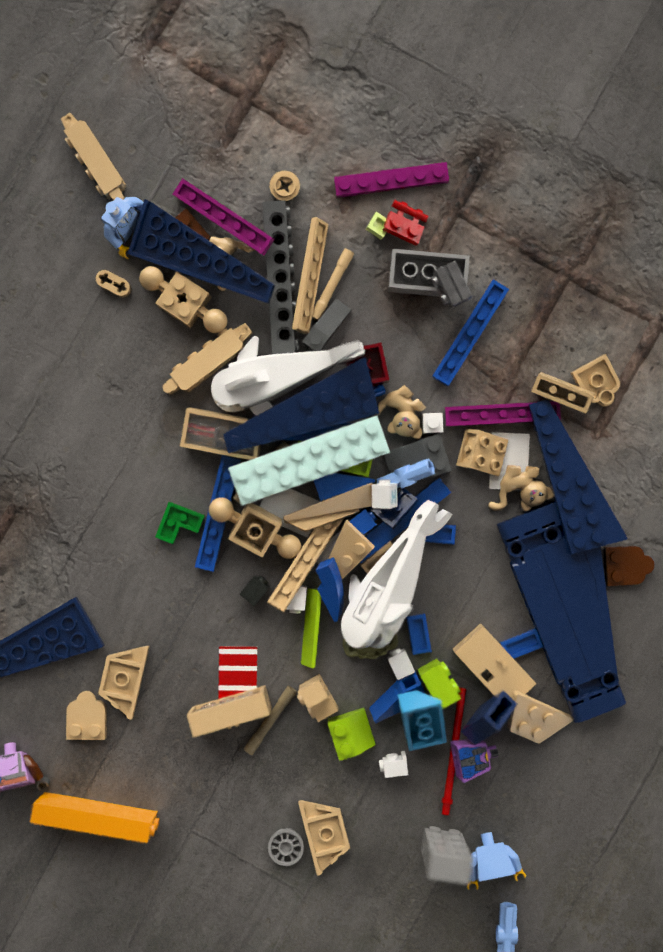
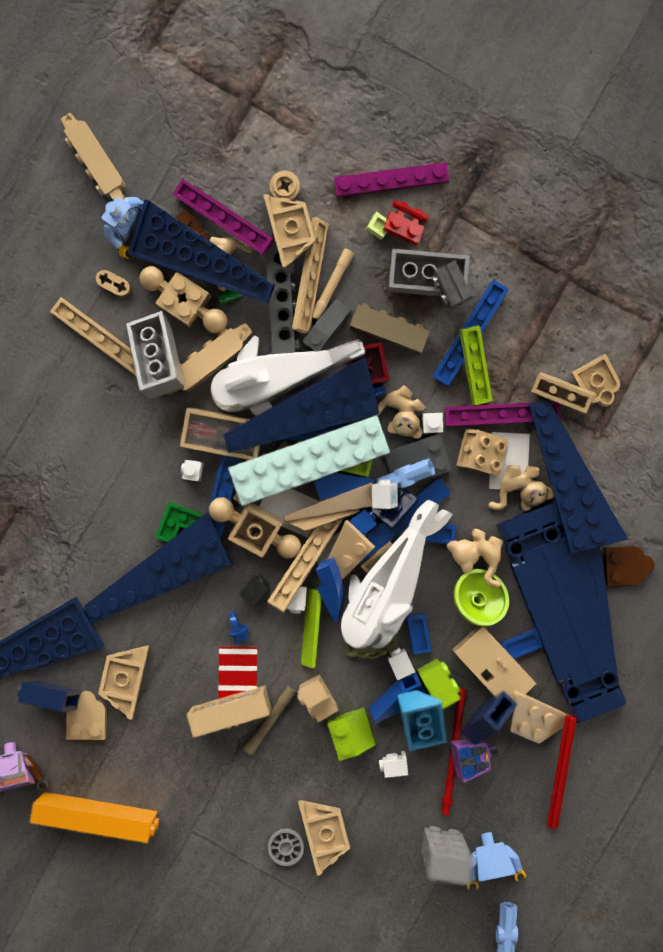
none -> dark blue brick [18,681,81,712]
none -> tan tile [50,297,137,376]
none -> dark blue wing [84,512,232,623]
none -> light grey brick [126,311,185,400]
none -> white brick [181,460,204,482]
none -> green pin [217,290,243,305]
none -> blue piece [229,611,249,643]
none -> tan wing [263,194,316,268]
none -> dark tan brick [350,303,430,355]
none -> tan animal [447,529,503,588]
none -> lime dish [454,569,509,626]
none -> lime plate [459,326,493,405]
none -> red axle [547,715,577,829]

